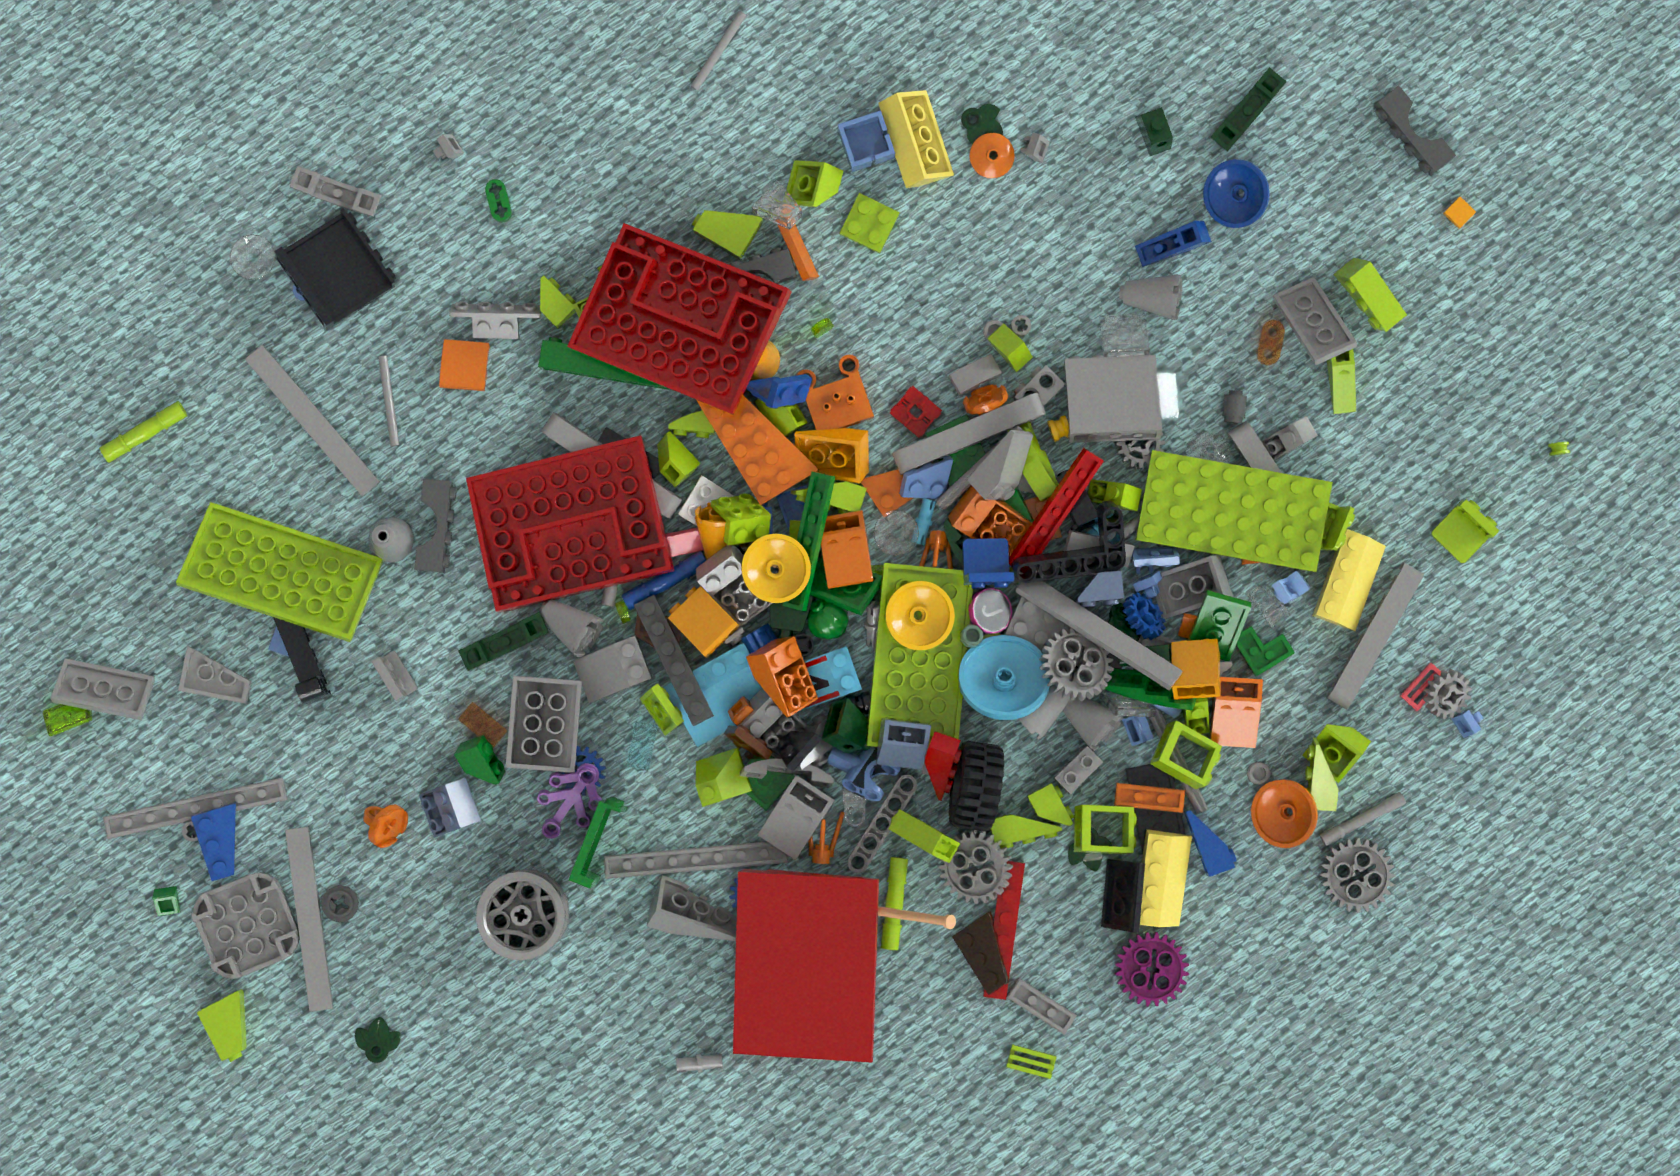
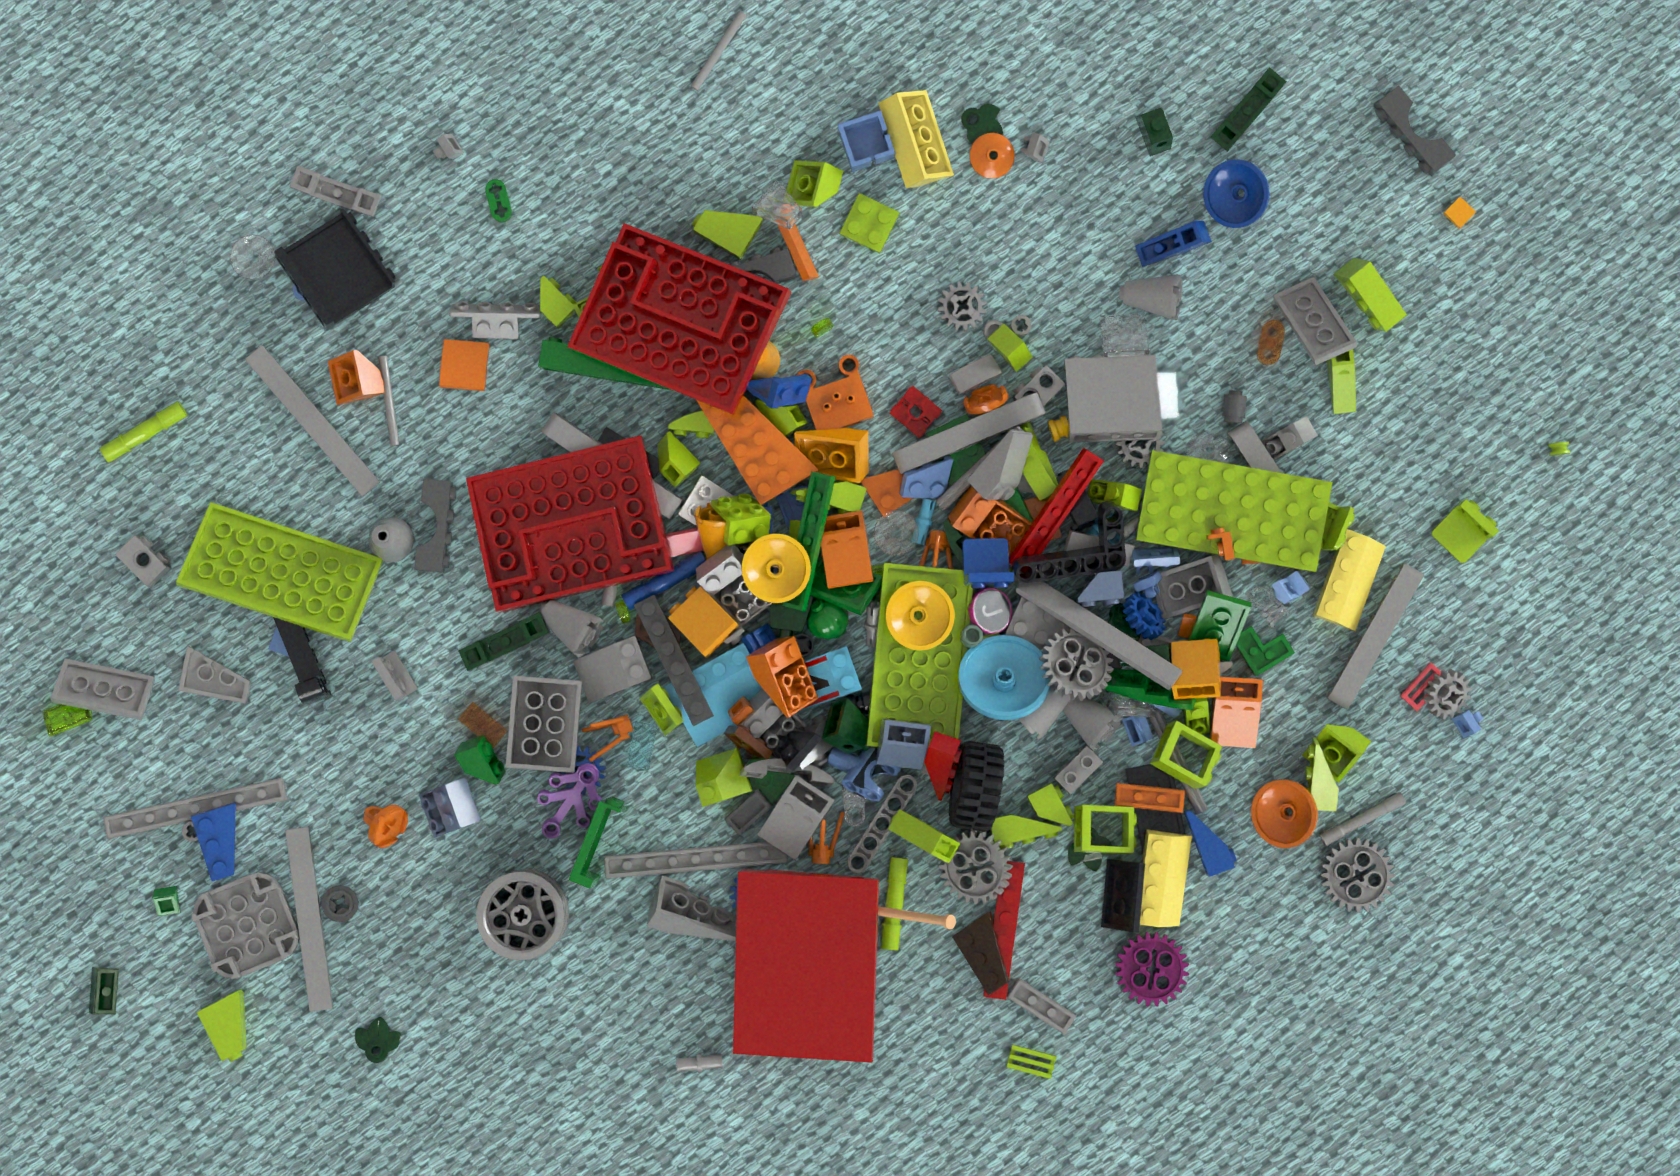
light grey tile [1247,762,1271,785] -> none
none -> dark green slope [89,967,119,1015]
none -> light grey brick [115,535,171,588]
none -> orange slope [328,350,385,405]
none -> orange plant [582,714,633,762]
none -> dark grey tile [724,789,773,836]
none -> light grey gear [938,282,987,332]
none -> orange bracket [1206,528,1235,560]

